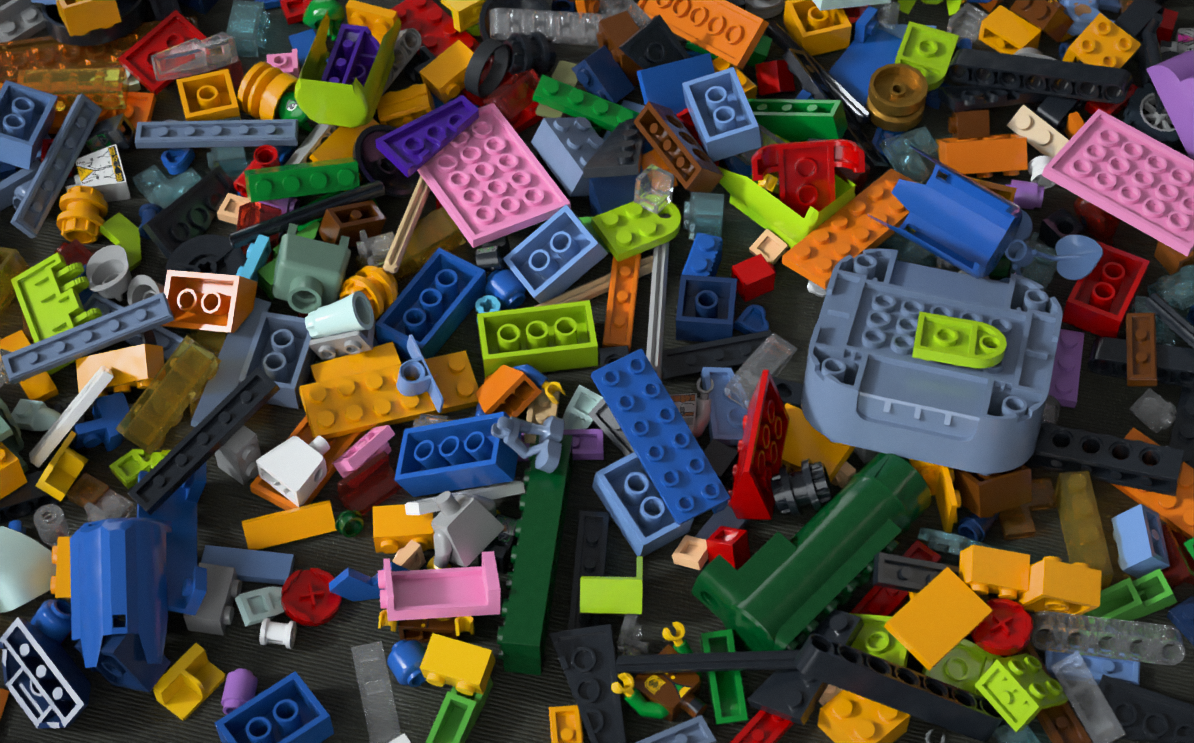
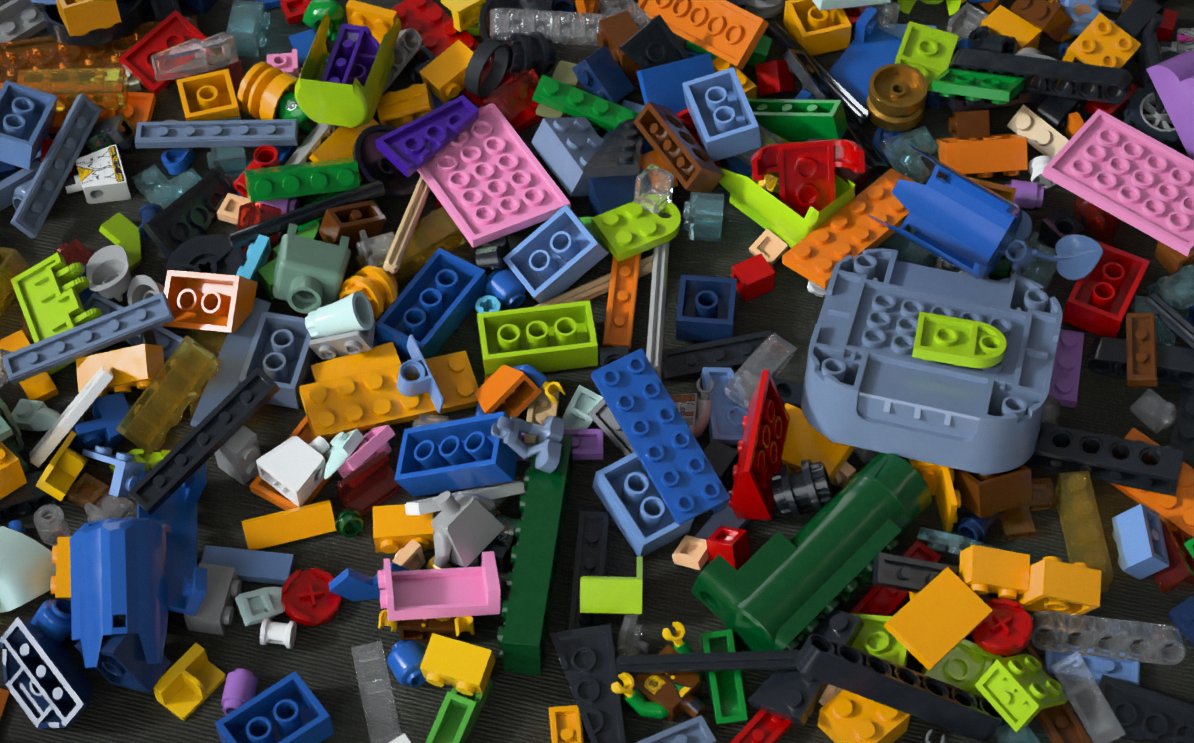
light orange piece [56,186,108,244] -> none
blue brick [682,232,723,277] -> none
blue tile [734,305,769,335] -> none
bright green slope [1080,568,1177,632] -> none
none -> medium blue bracket [82,445,145,498]
none -> light aqua plate [324,429,364,480]
none -> green plate [931,68,1025,104]
none -> black piece [968,26,1018,55]

